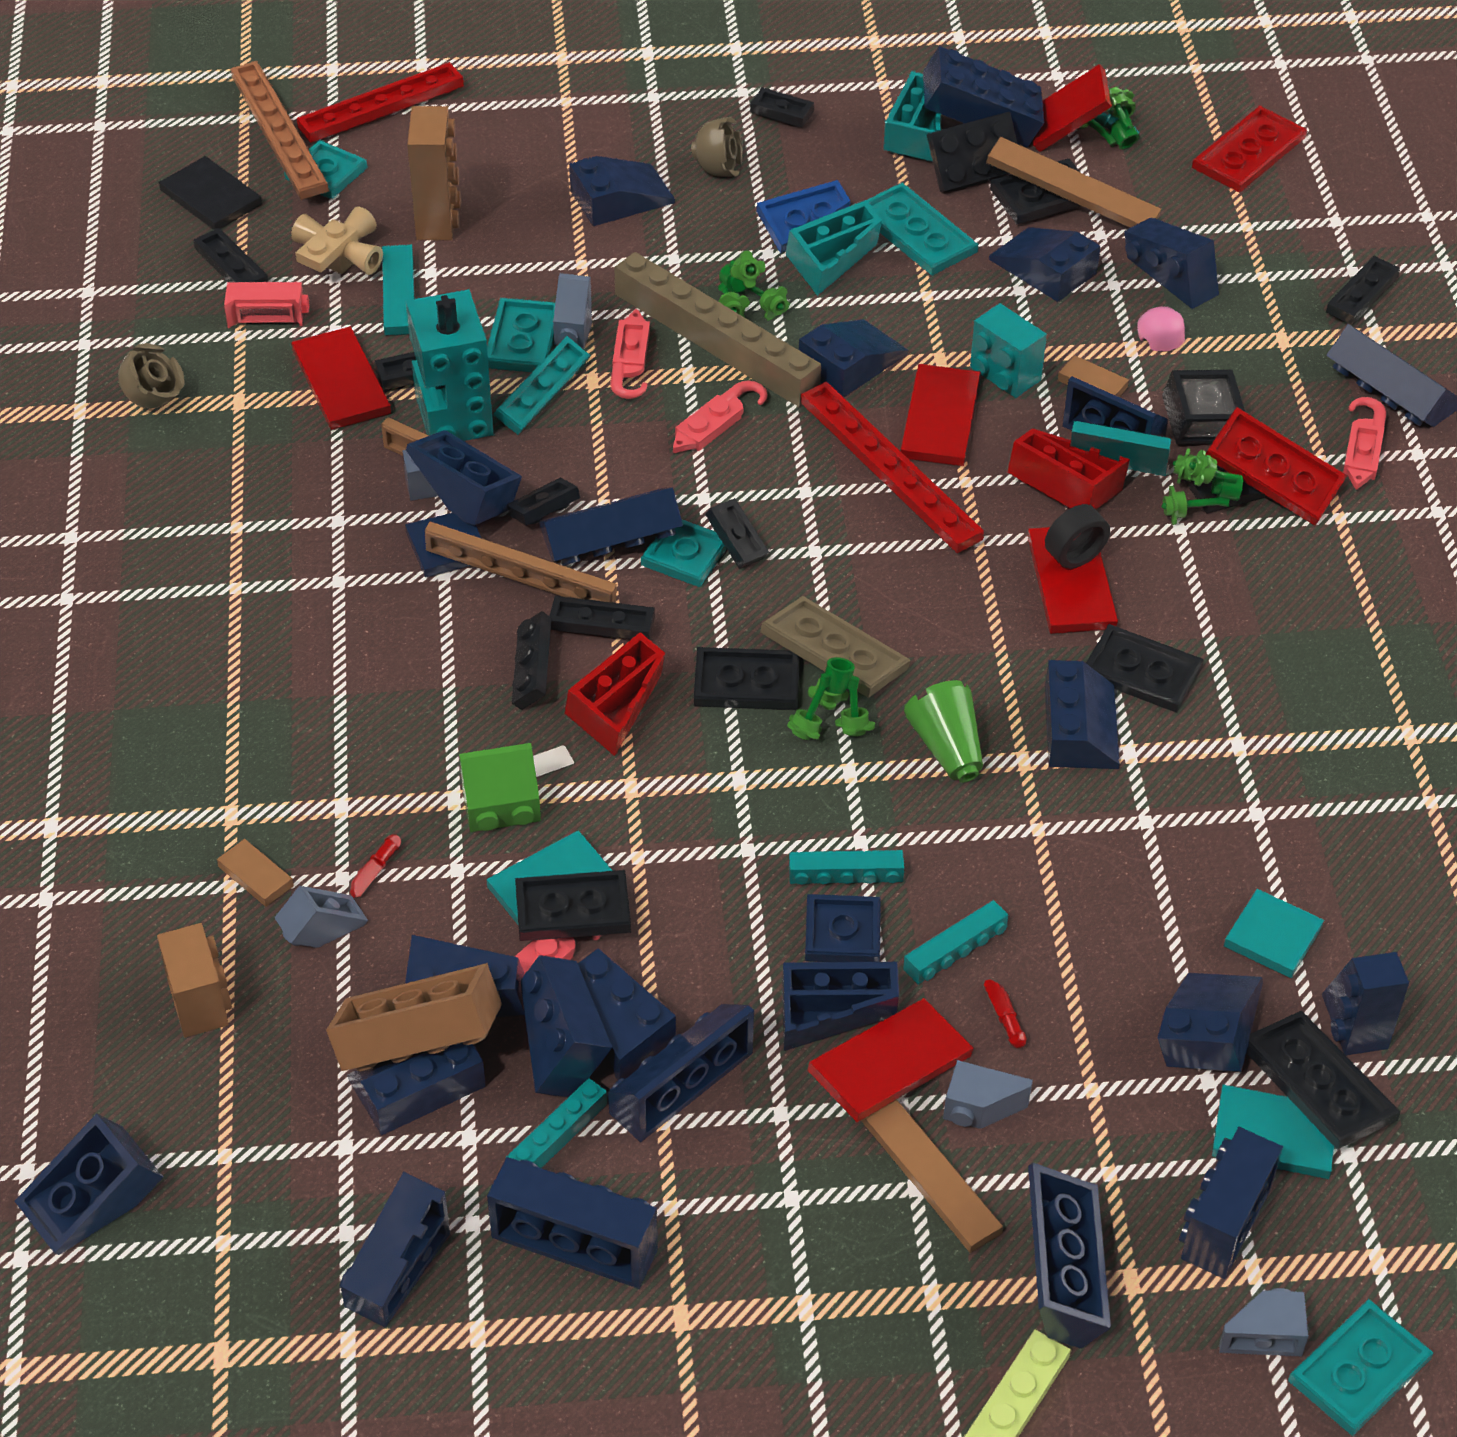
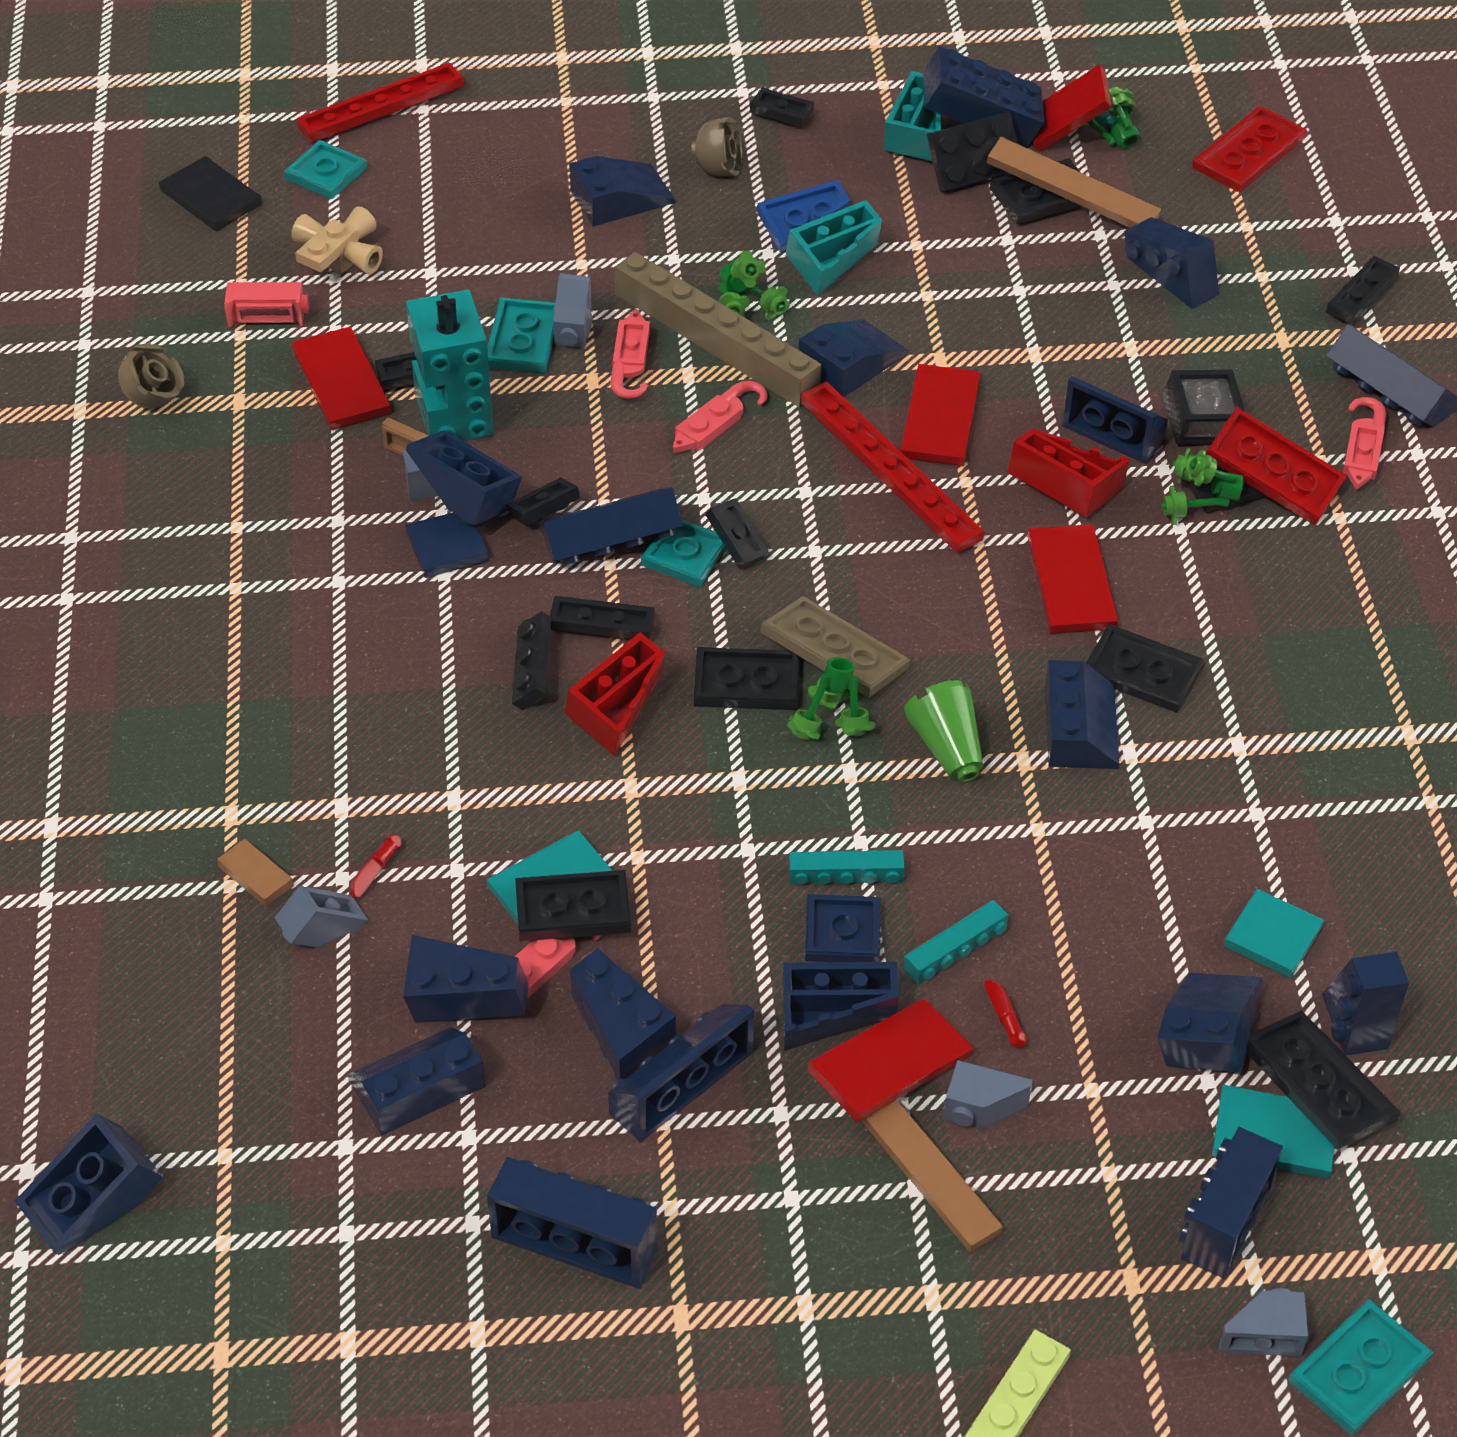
medium nougat brick [157,923,232,1038] -> none
black plate [193,228,268,282] -> none
nougat tile [230,61,329,200] -> none
medium nougat brick [326,963,502,1071] -> none
dark blue wedge [340,1172,450,1328] -> none
teal tile [382,244,415,335] -> none
medium nougat brick [407,106,461,240] -> none
medium nougat tile [425,521,617,603] -> none
bright green slope [459,743,541,832] -> none
teal tile [494,336,591,435] -> none
teal piece [506,1078,608,1168] -> none
dark blue wedge [520,955,612,1097] -> none
white sticker [533,745,574,777] -> none
teal tile [867,182,979,276] -> none
teal brick [970,303,1047,398] -> none
dark blue slope [989,227,1101,302] -> none
dark blue slope [1028,1163,1111,1349] -> none
black tyre [1045,504,1110,569] -> none
medium nougat tile [1058,355,1129,397] -> none
teal tile [1071,421,1171,476] -> none
bright pink hair [1137,306,1185,351] -> none

